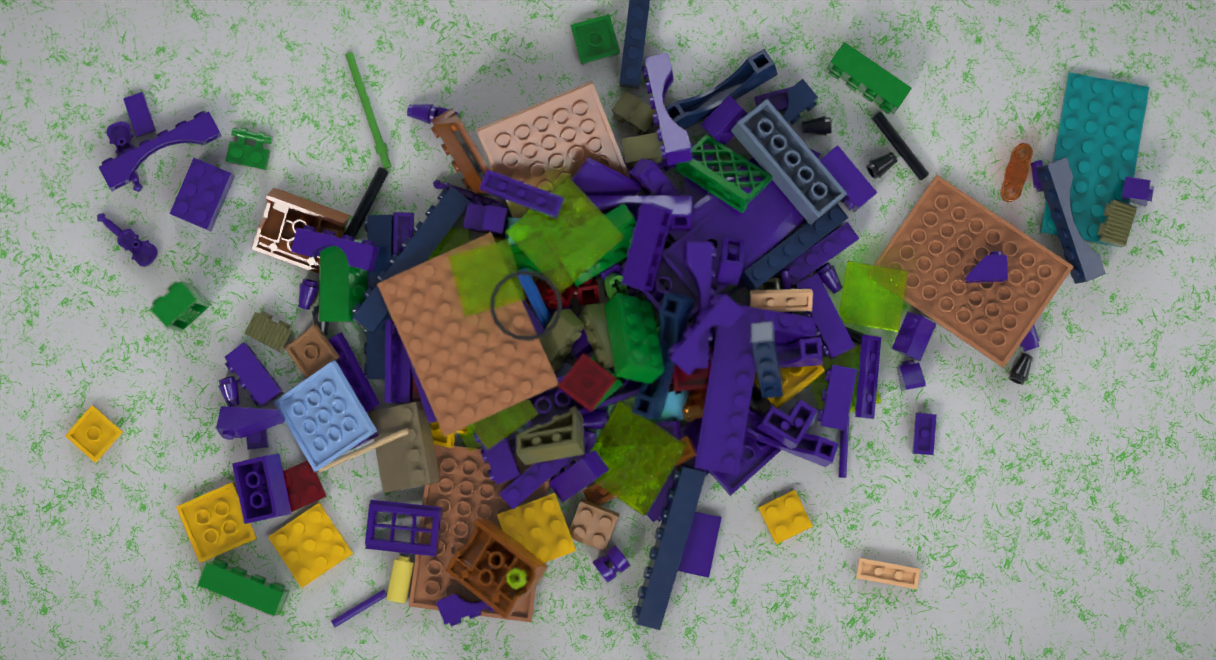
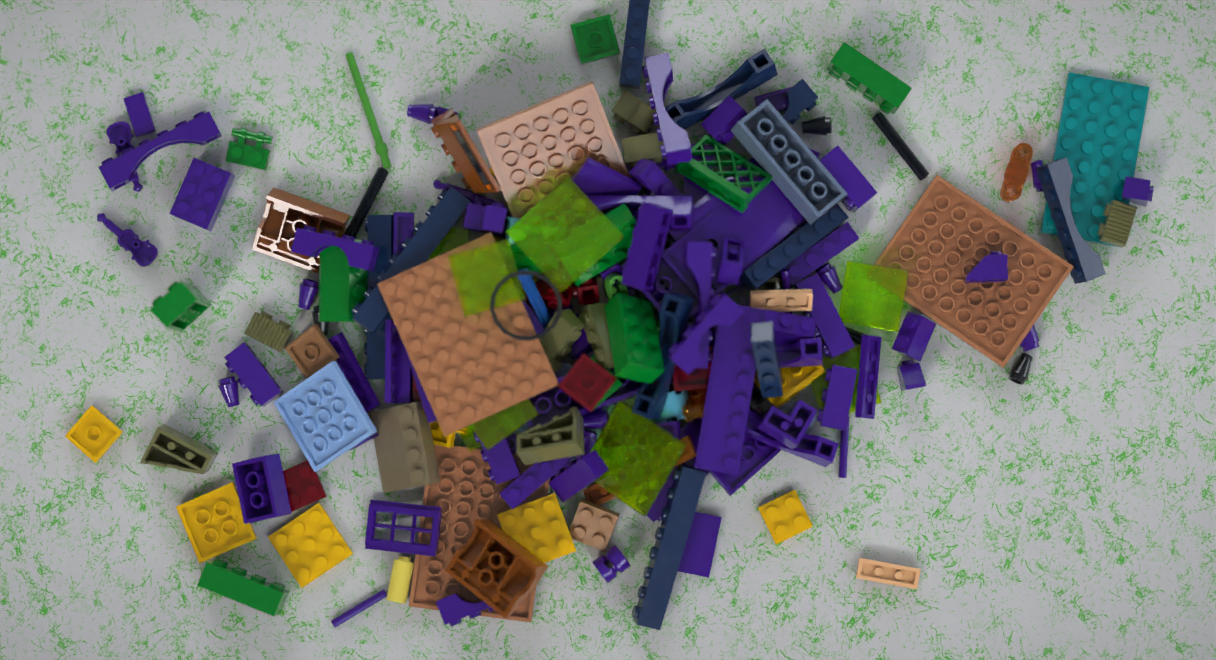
dark purple slope [216,406,285,440] -> none
dark purple plate [246,429,269,450] -> none
tan axle [317,428,409,473] -> none
dark purple plate [479,169,565,219] -> none
lime plate [507,568,527,589] -> none
black cone [866,152,898,179] -> none
dark purple plate [912,413,937,455] -> none
none -> olive wedge [140,424,218,474]

